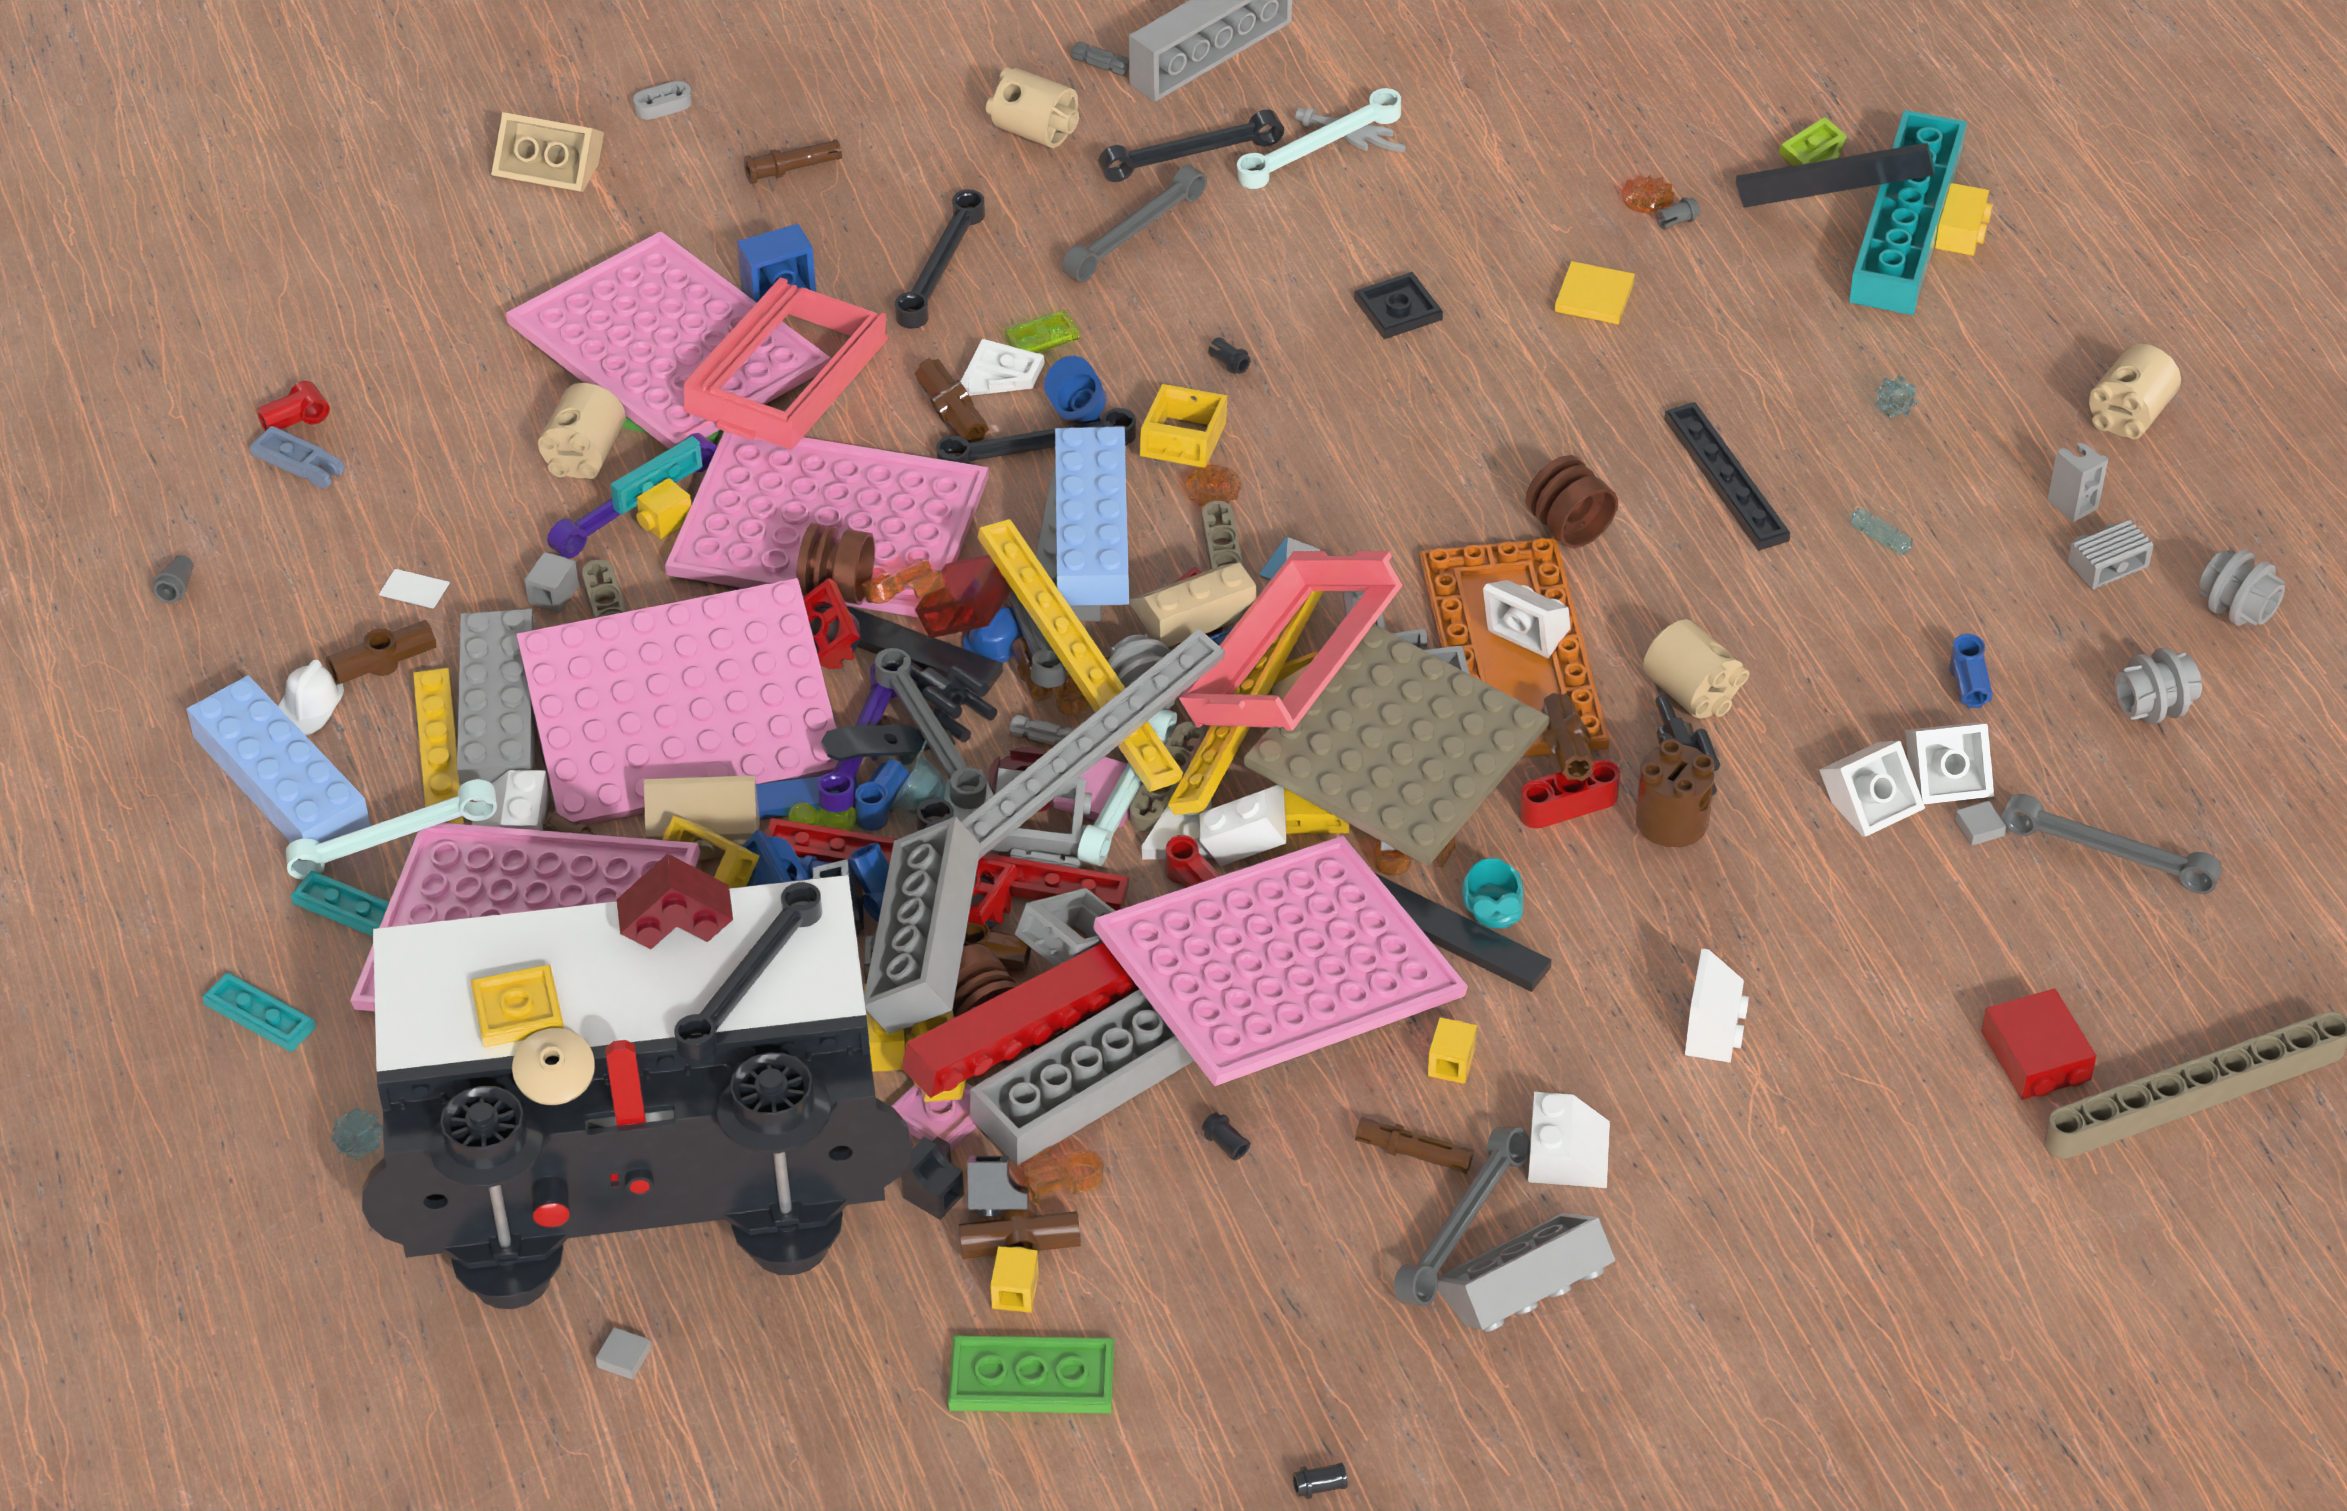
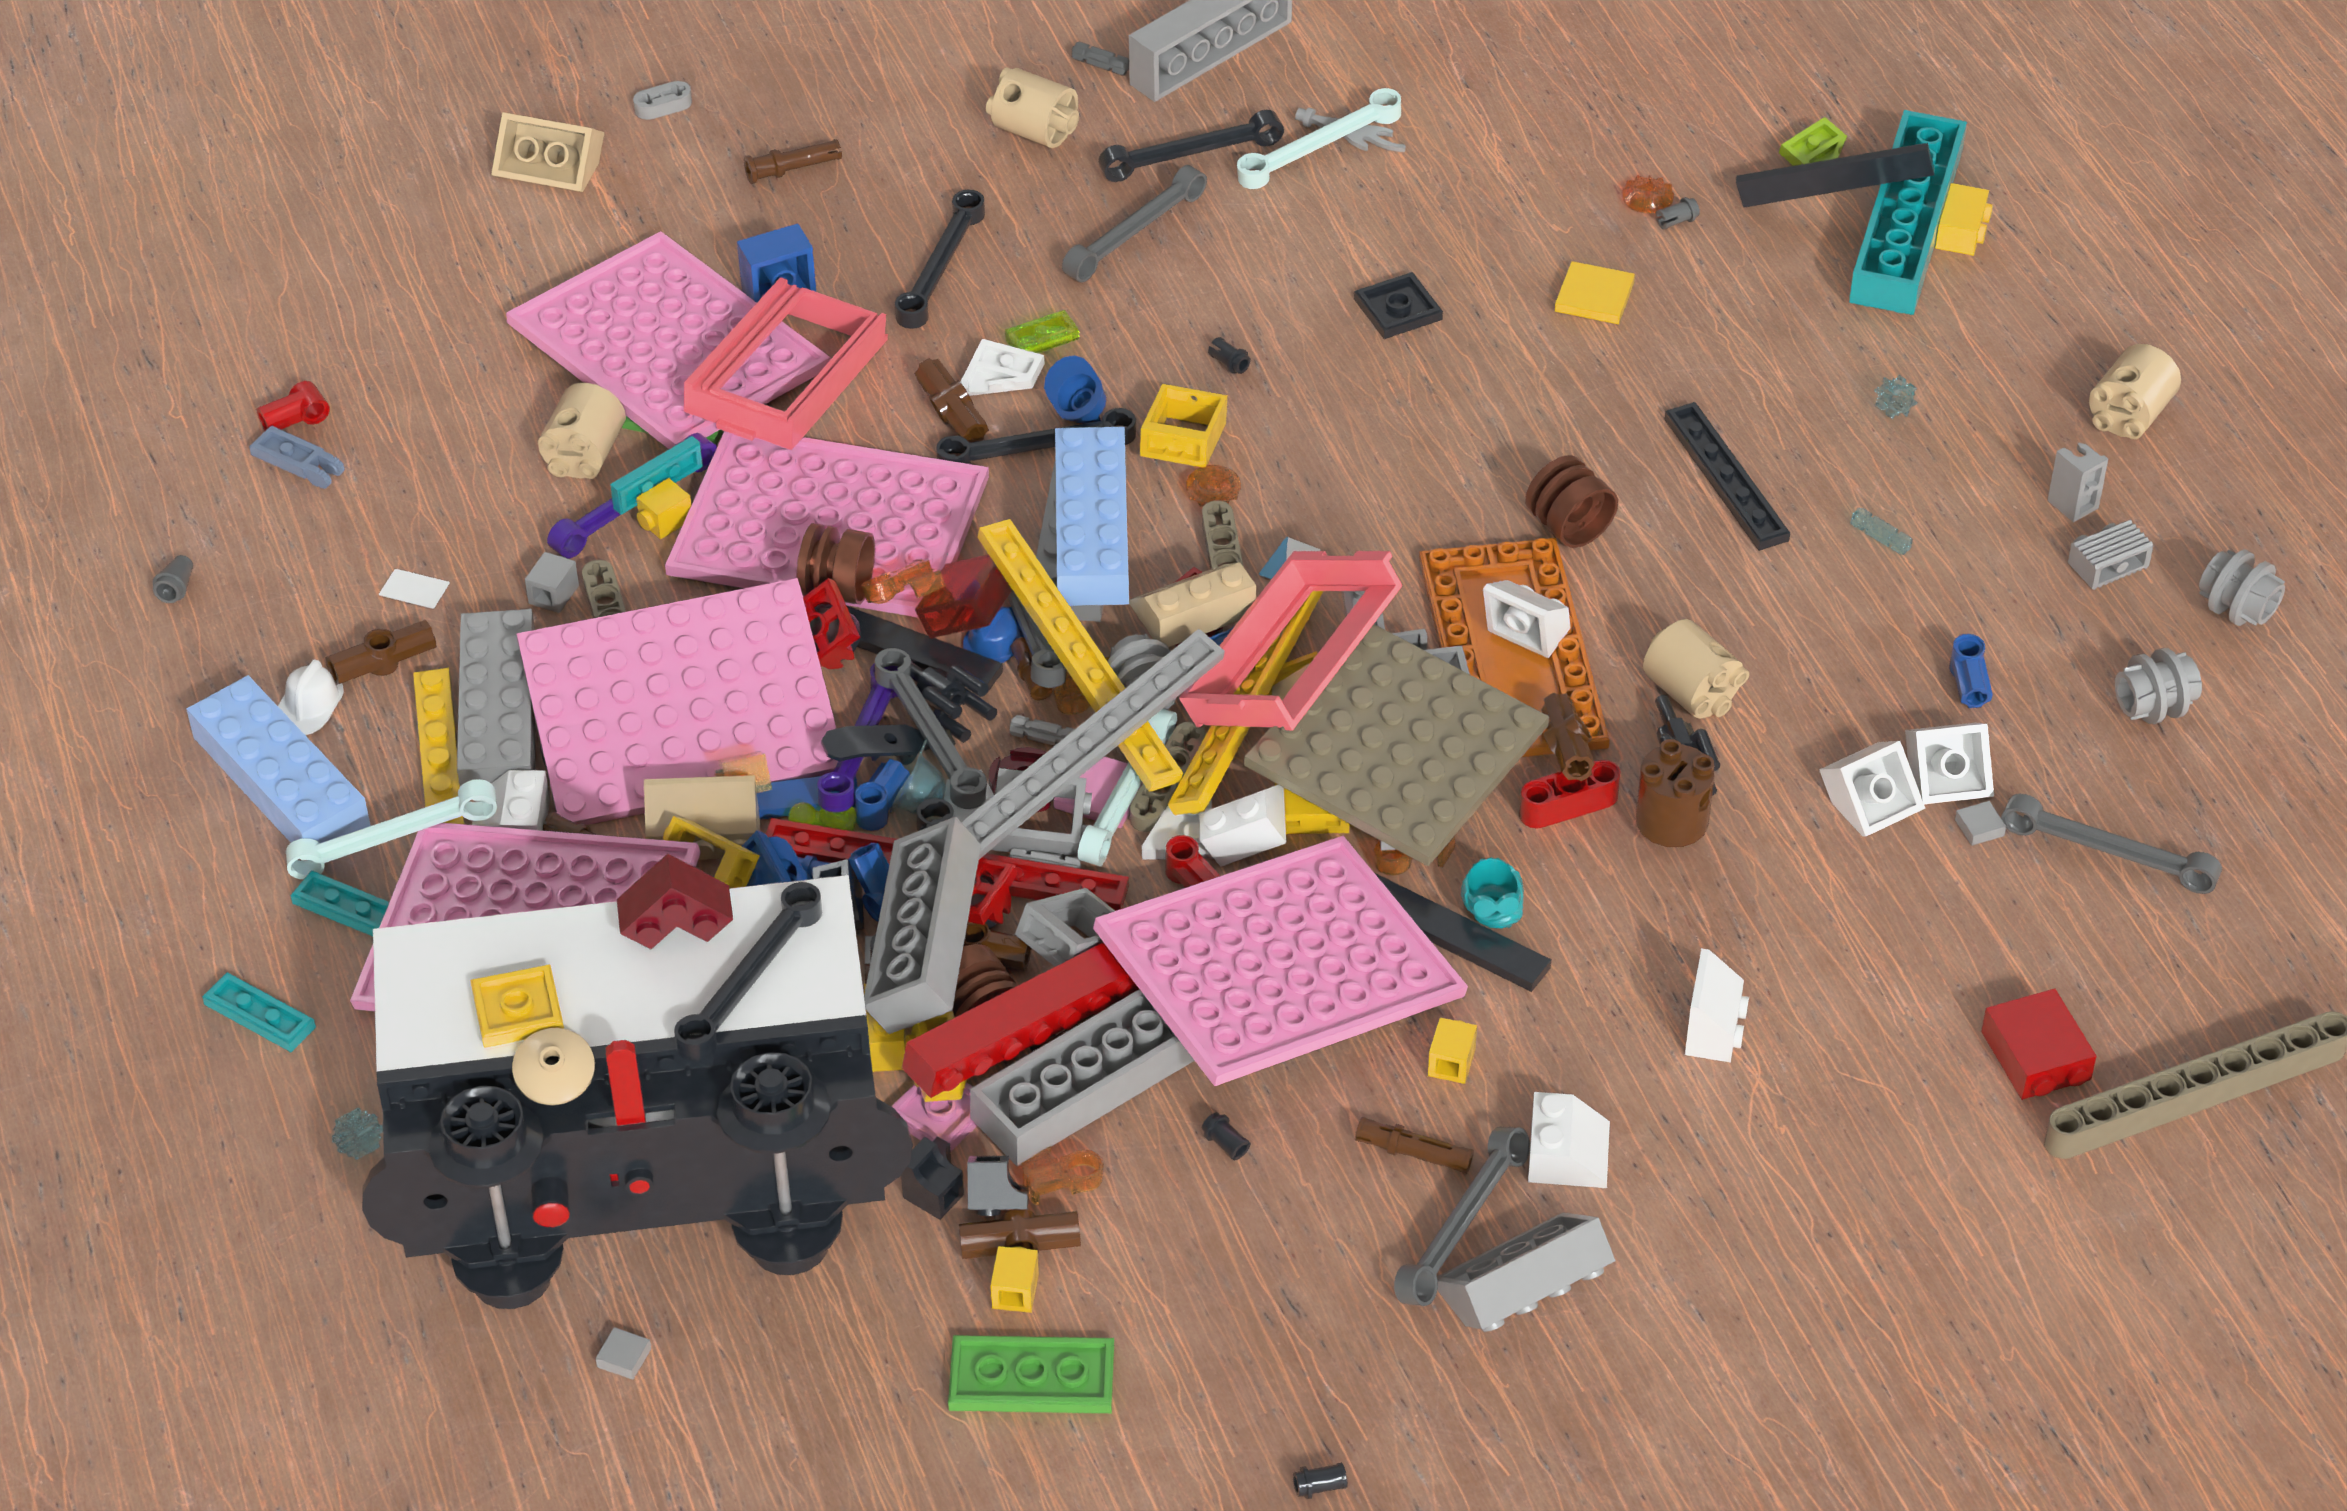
none -> clear yellow brick [714,751,773,793]

